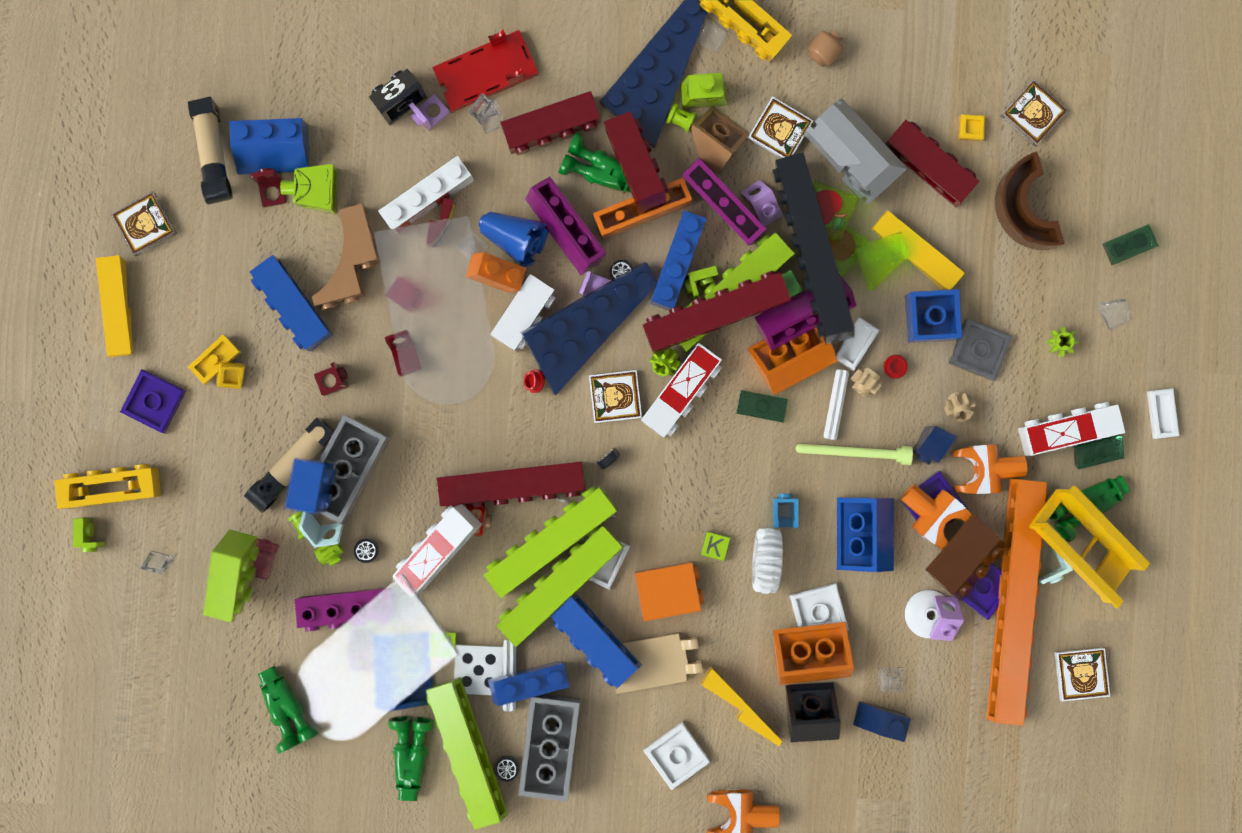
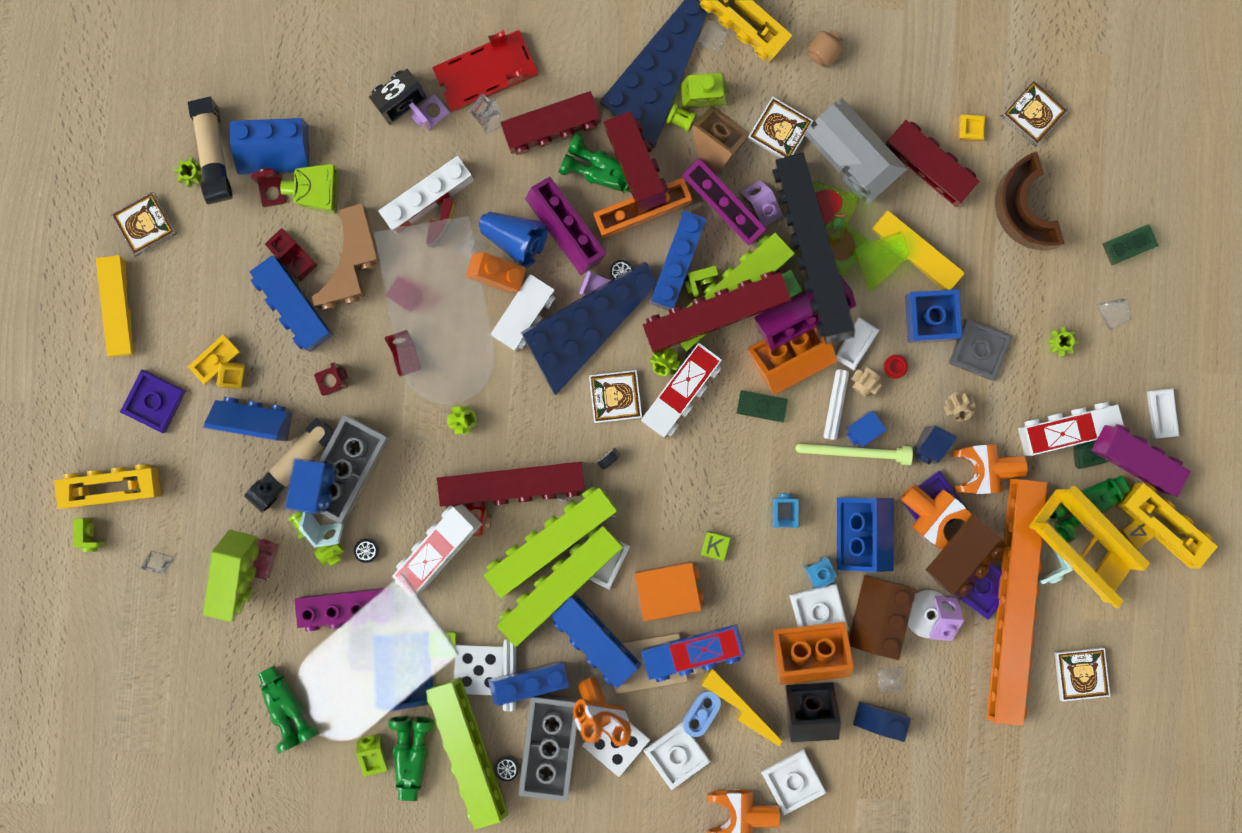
red plate [523,369,545,393] -> none
white gear [752,528,783,594] -> none
none -> lime gear [174,157,202,188]
none -> blue slope [203,396,292,441]
none -> dark red slope [265,228,317,282]
none -> lime bracket [356,734,388,777]
none -> lime gear [447,405,477,435]
none -> orange connector [573,678,631,746]
none -> white tile [582,721,650,777]
none -> blue brick [641,624,745,682]
none -> light blue plate [682,691,721,737]
none -> white tile [761,748,827,815]
none -> dark azure window [803,556,837,588]
none -> blue brick [846,410,886,447]
none -> reddish brown slope [849,575,916,660]
none -> magenta brick [1091,424,1191,497]
none -> yellow brick [1116,483,1218,569]
none -> yellow tile [1121,518,1155,549]

